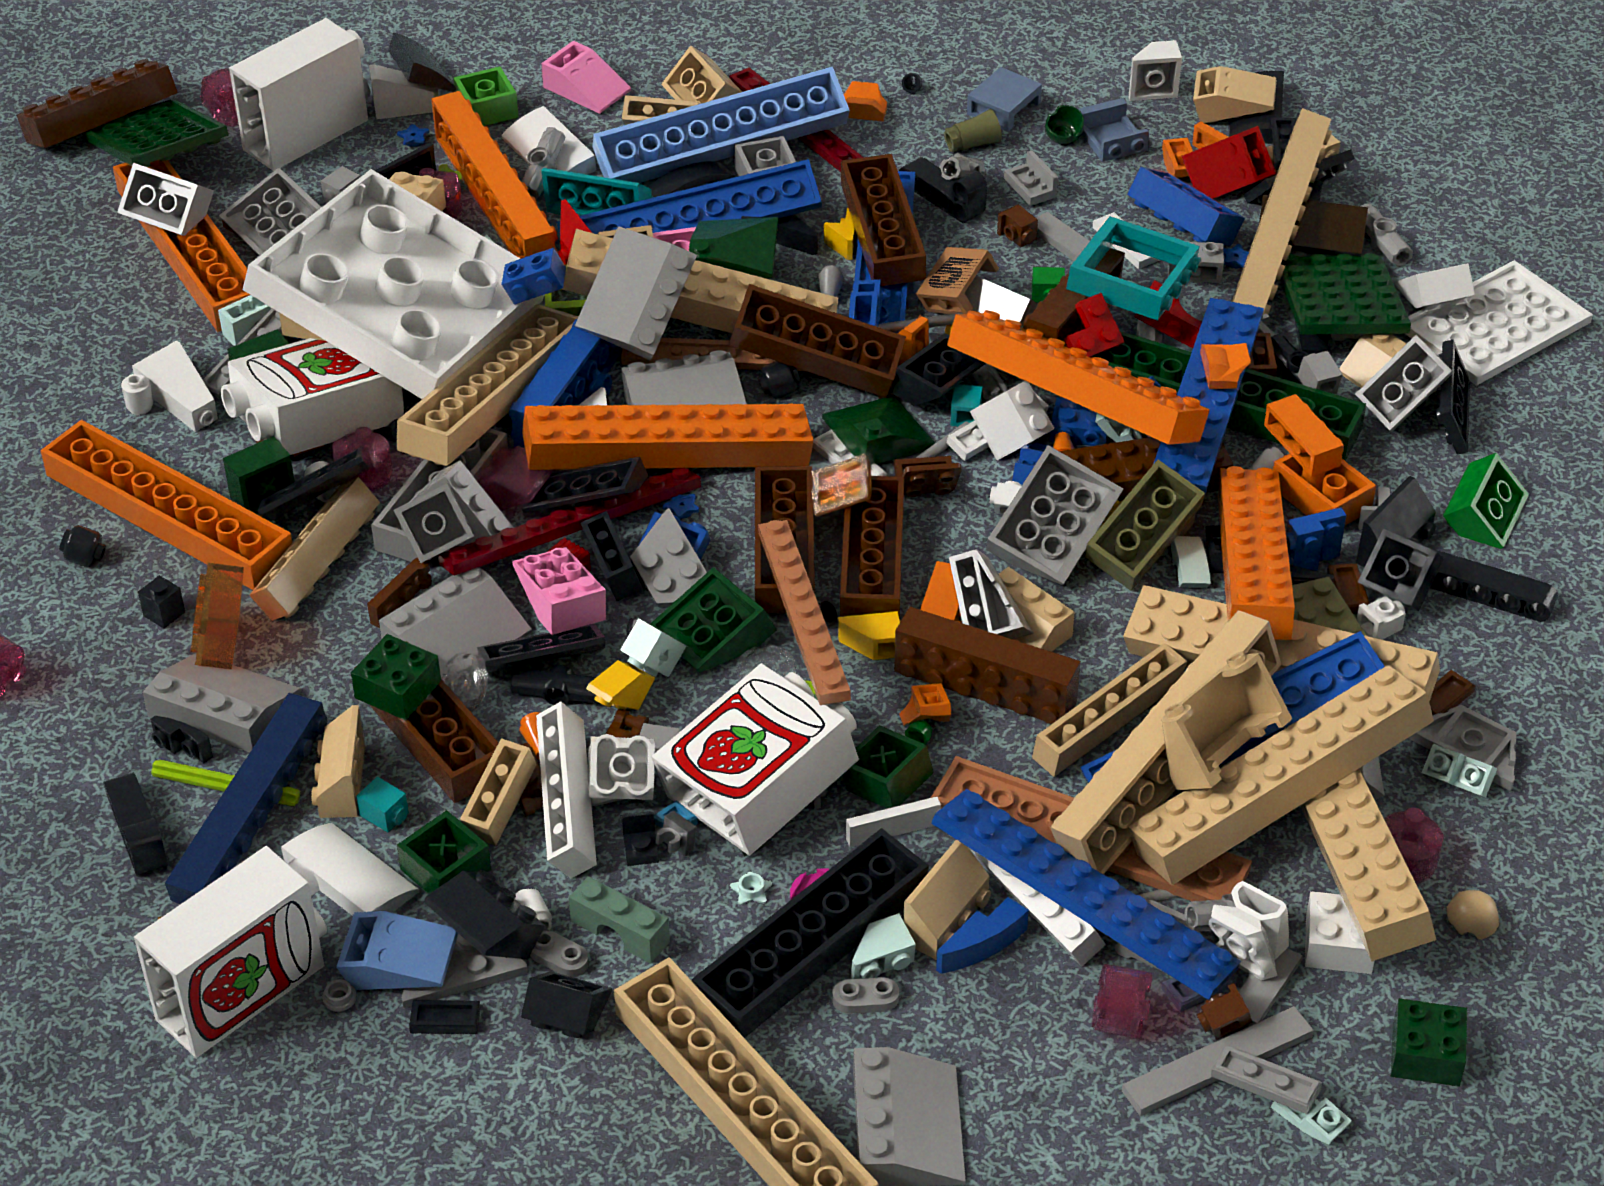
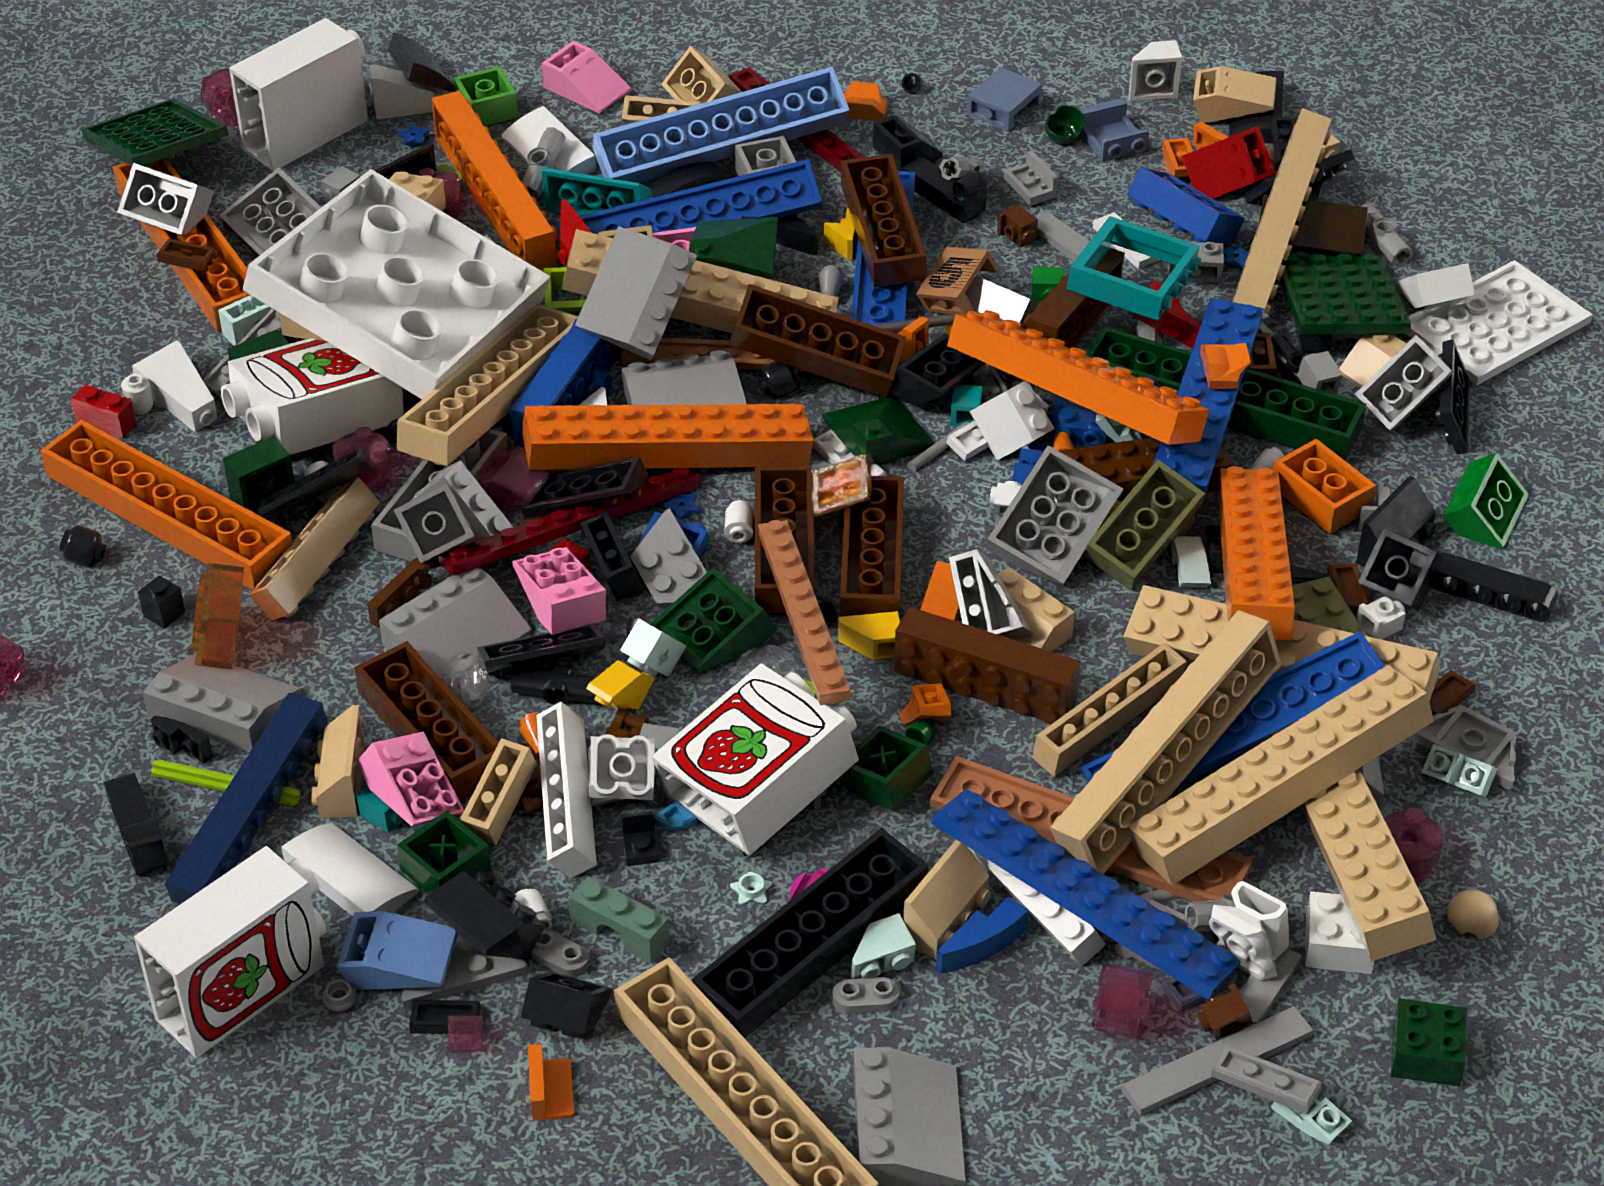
reddish brown brick [16,59,178,148] -> none
dark green brick [351,634,441,721] -> none
blue brick [501,248,566,305] -> none
flat silver tile [656,811,697,856] -> none
white tile [846,797,941,847] -> none
blue slope [849,279,883,327] -> none
reddish brown bracket [894,456,962,497] -> none
olive plant [944,109,1002,152] -> none
red plate [1064,293,1125,358] -> none
tan windscreen [1161,652,1293,790] -> none
orange brick [1264,394,1344,477] -> none
blue plate [1286,507,1347,571] -> none
none -> red brick [70,384,136,439]
none -> reddish brown tile [156,239,218,272]
none -> bright pink slope [356,732,464,826]
none -> clear pink tile [447,1016,484,1051]
none -> orange panel [528,1044,574,1121]
none -> white brick [724,500,754,543]
none -> black slope [873,115,943,171]

